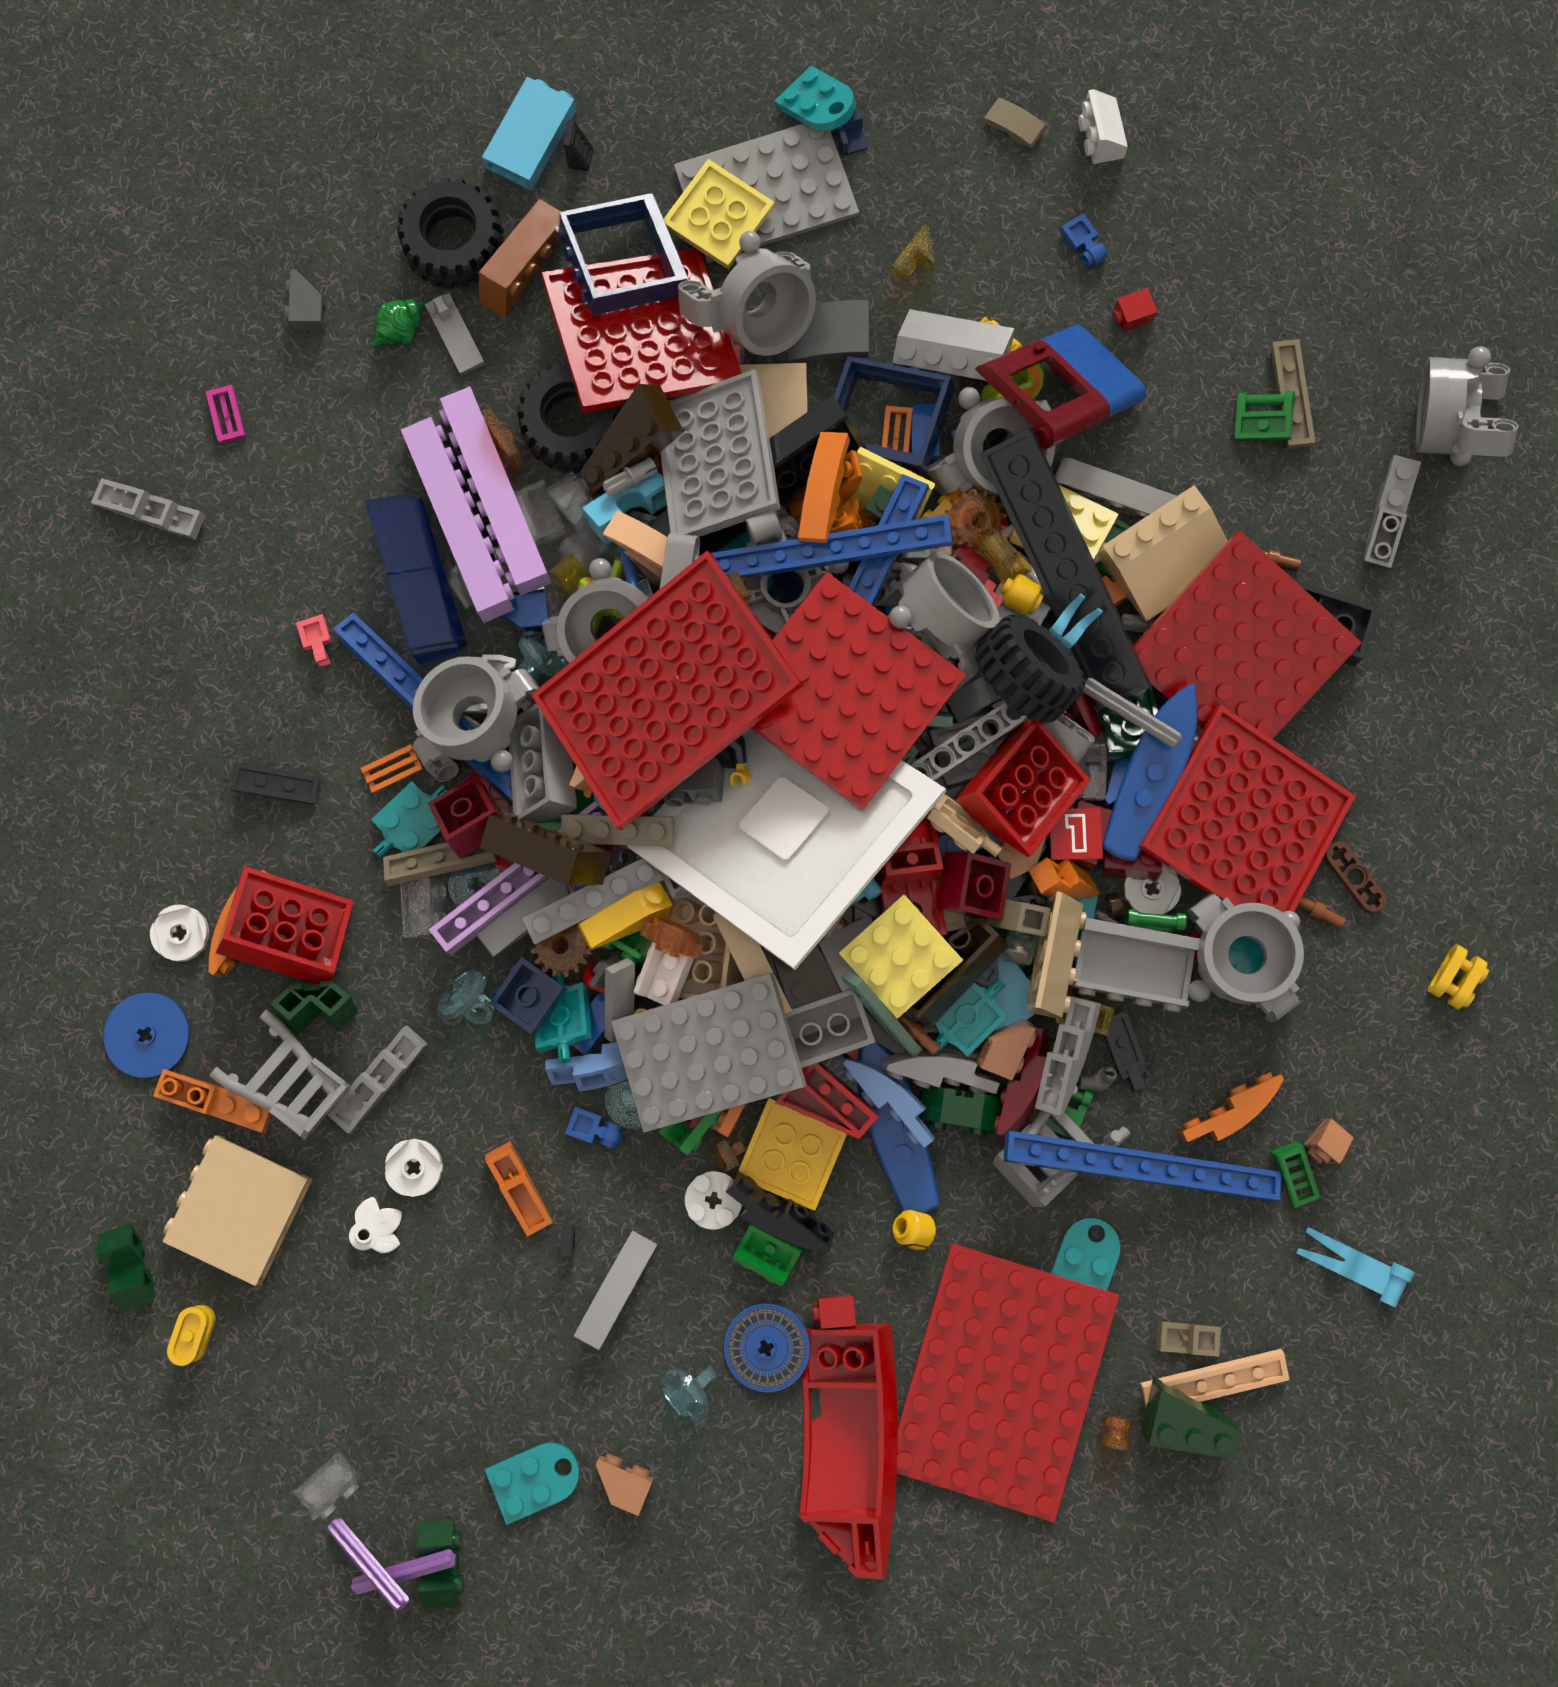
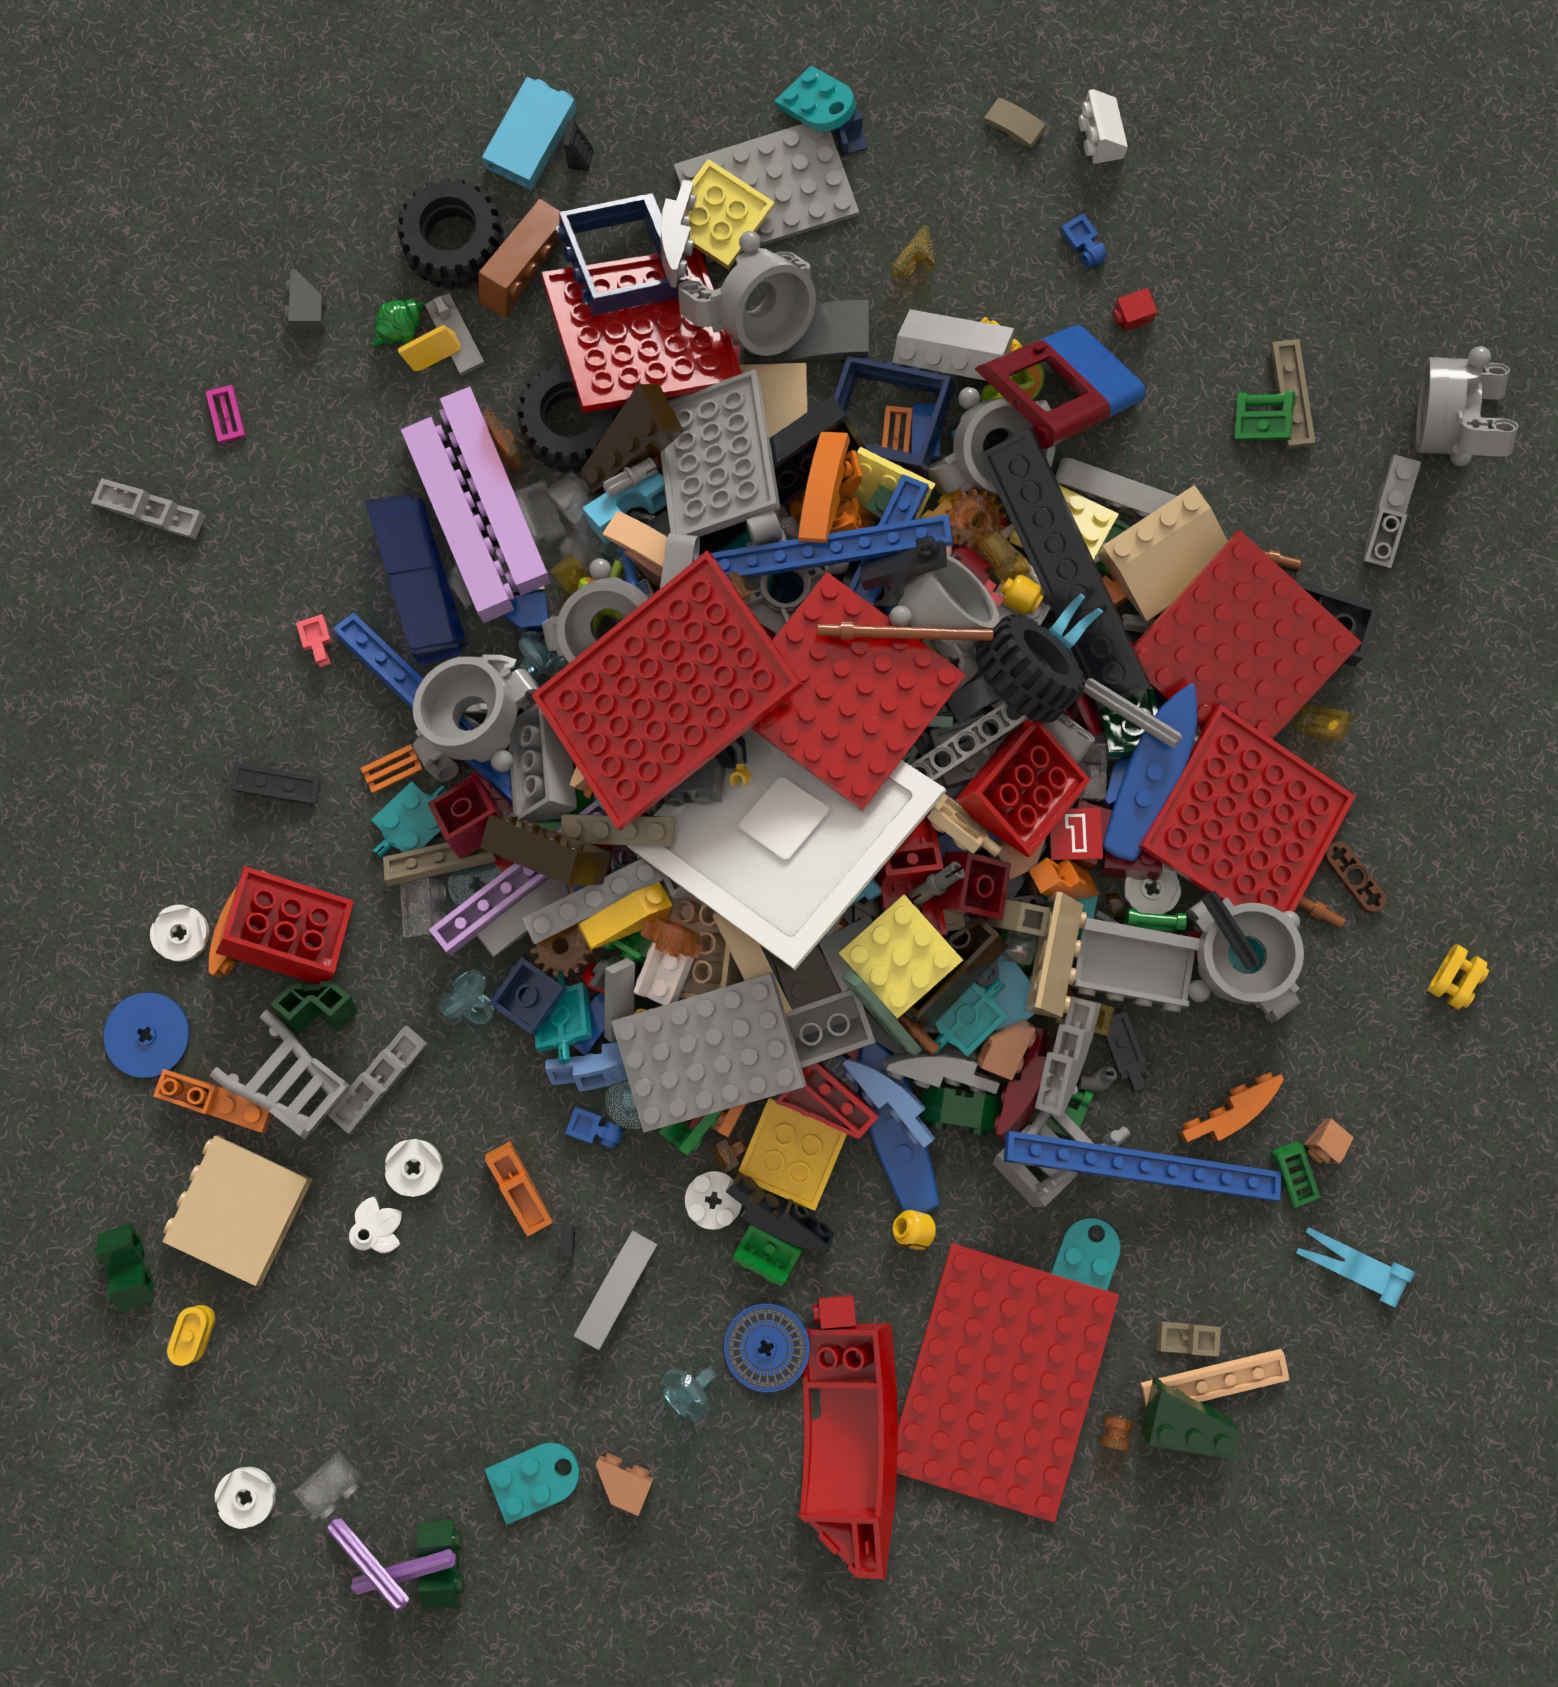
none -> white plate [215,1467,276,1529]
none -> yellow slope [398,325,461,371]
none -> slope [661,180,697,288]
none -> dark orange bar [817,622,993,641]
none -> black hinge [861,536,947,591]
none -> dark grey pin [909,862,965,906]
none -> black axle [1202,891,1261,970]
none -> clear yellow slope [1292,703,1354,745]

